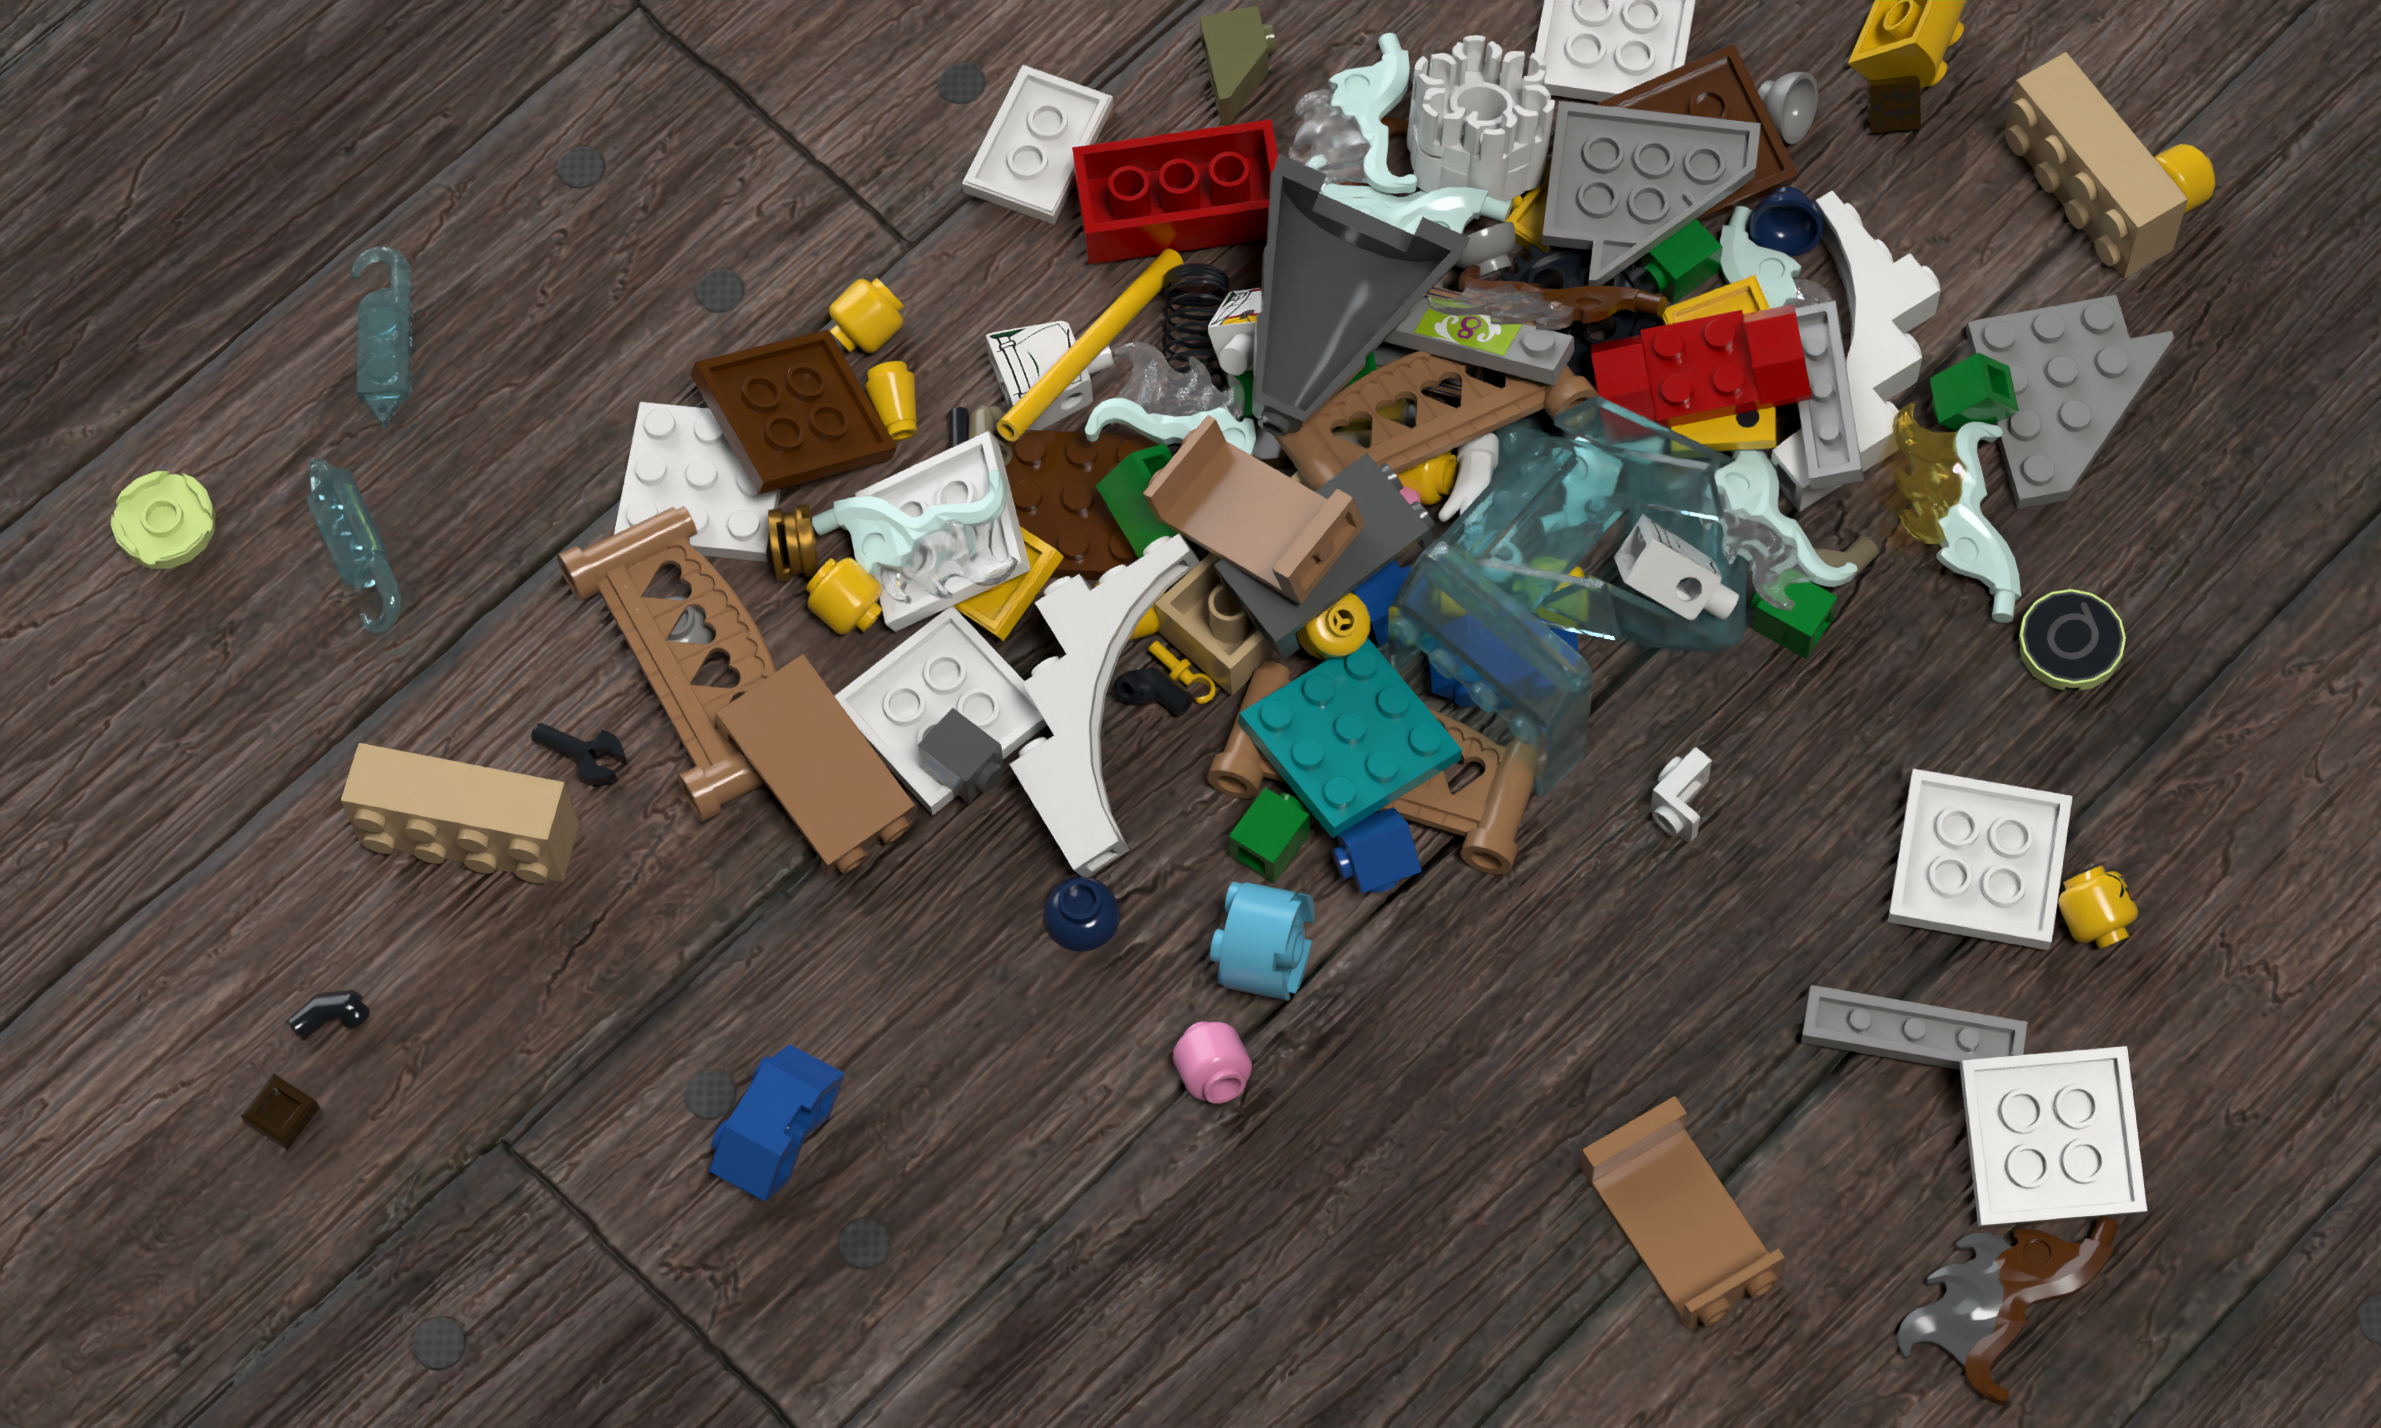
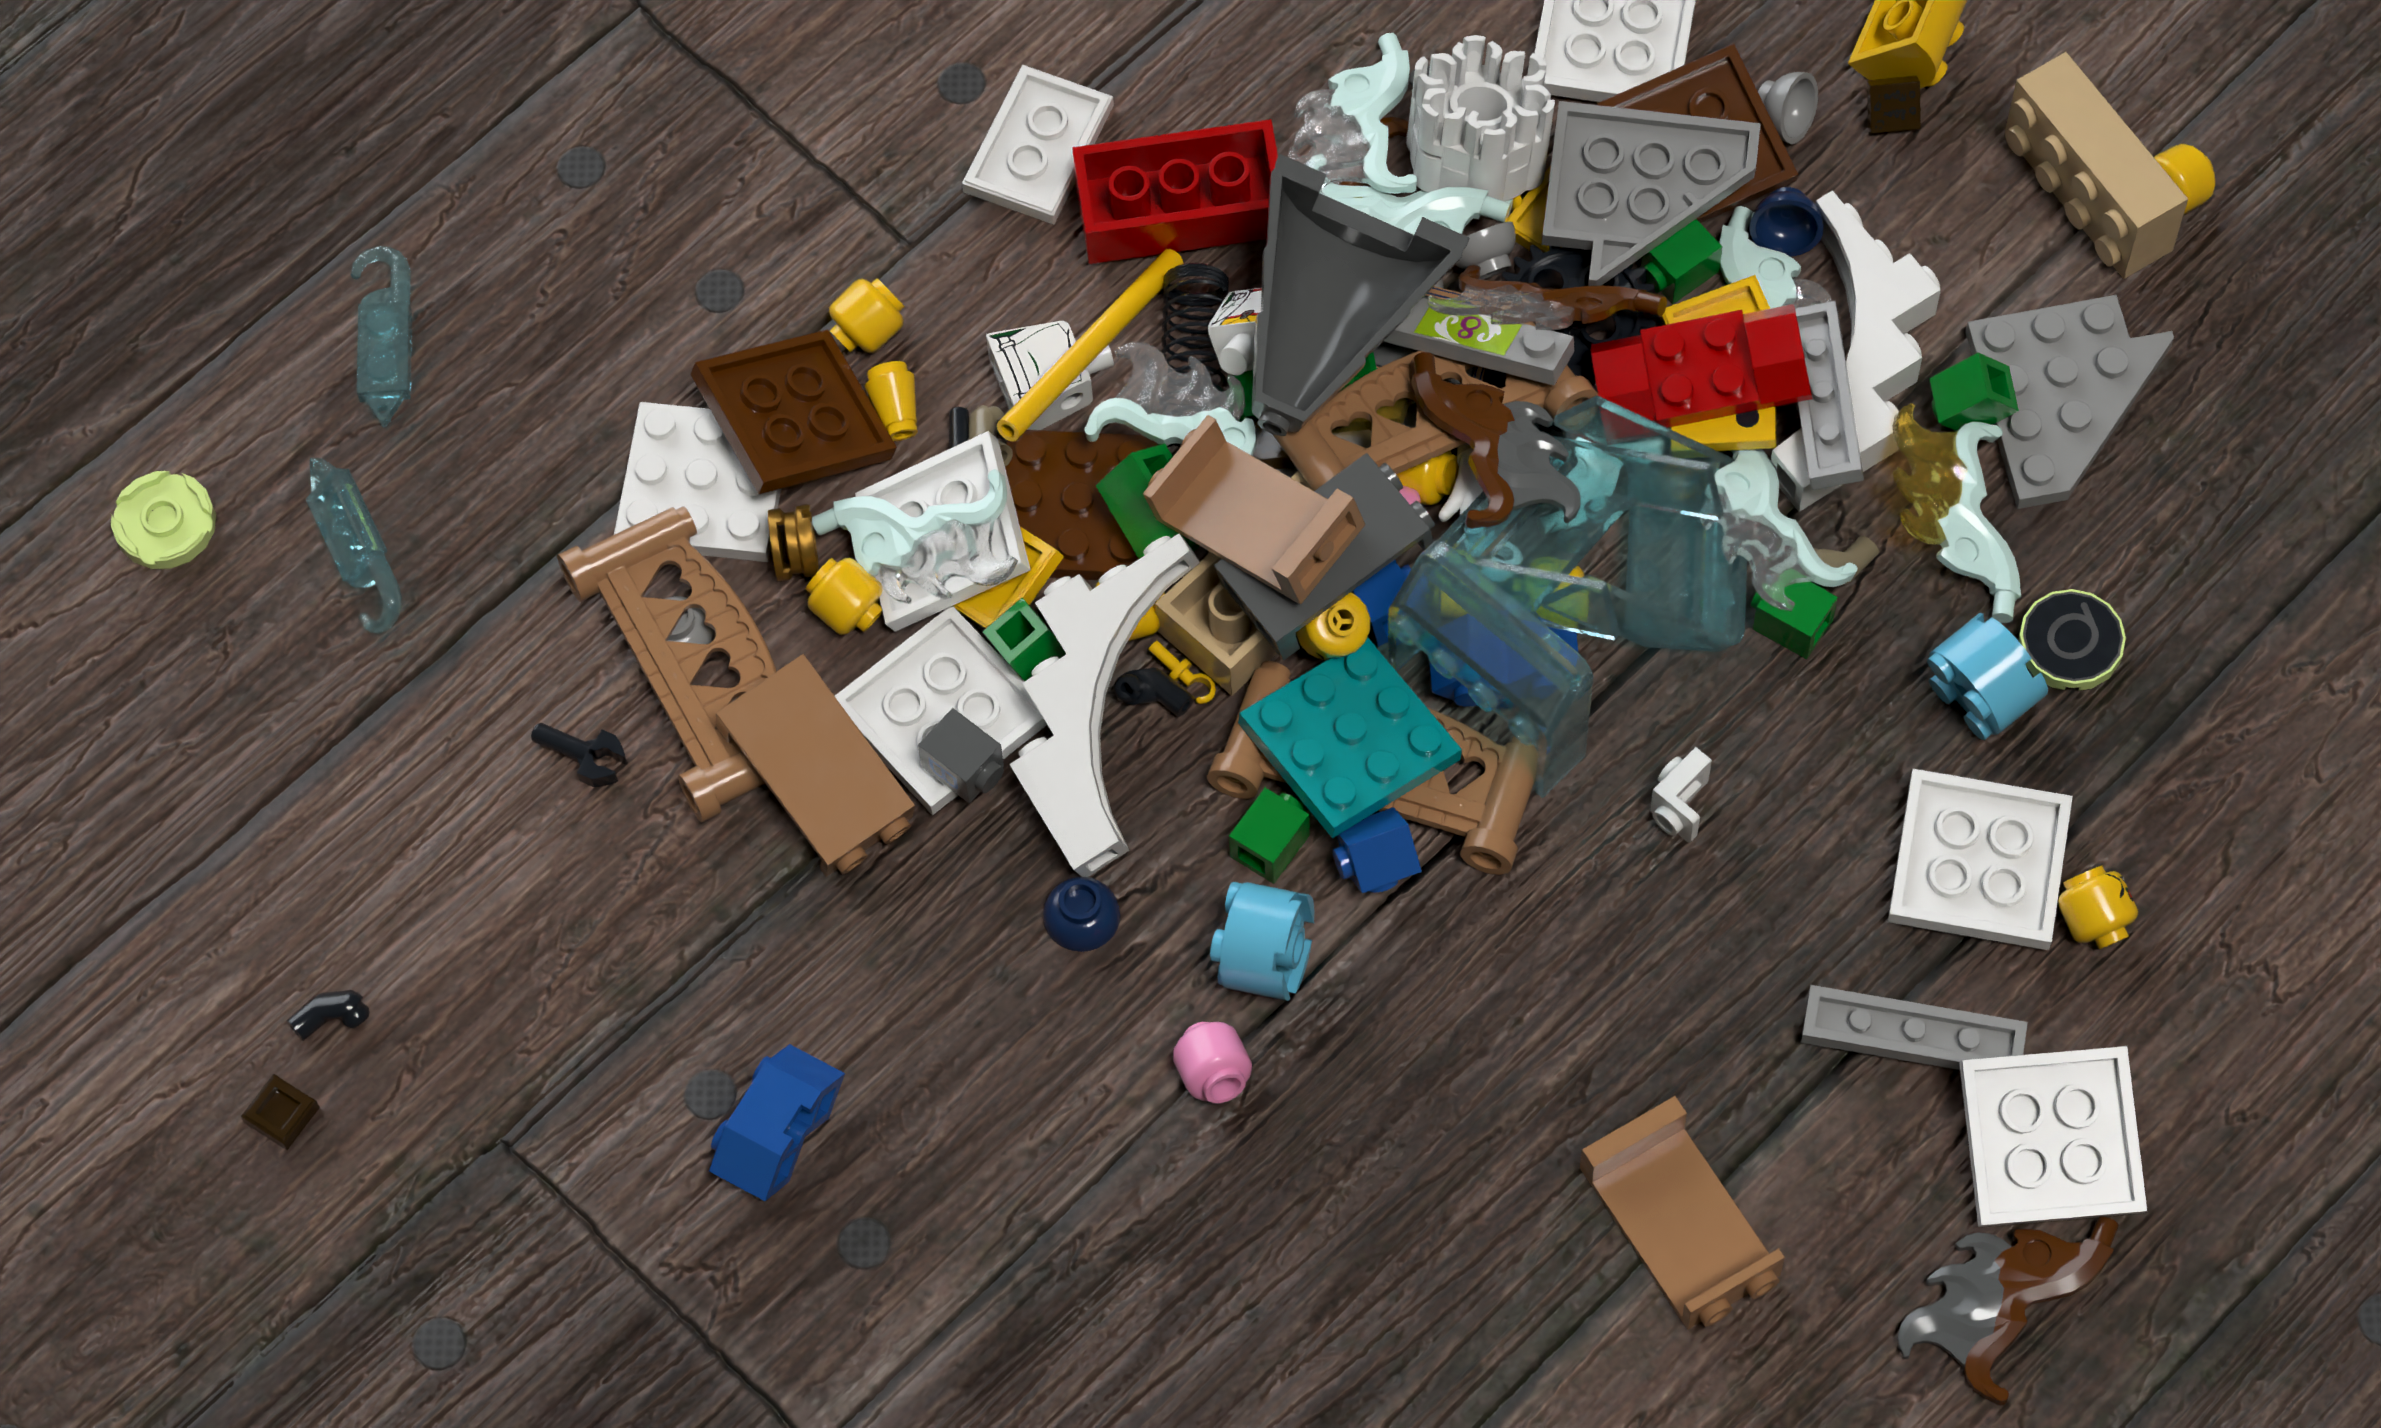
tan brick [341,743,580,883] -> none
olive slope [1200,6,1276,126] -> none
white torso [1614,514,1739,621] -> none
none -> green brick [983,598,1066,681]
none -> piece [1411,352,1581,529]
none -> medium azure brick [1927,613,2048,740]

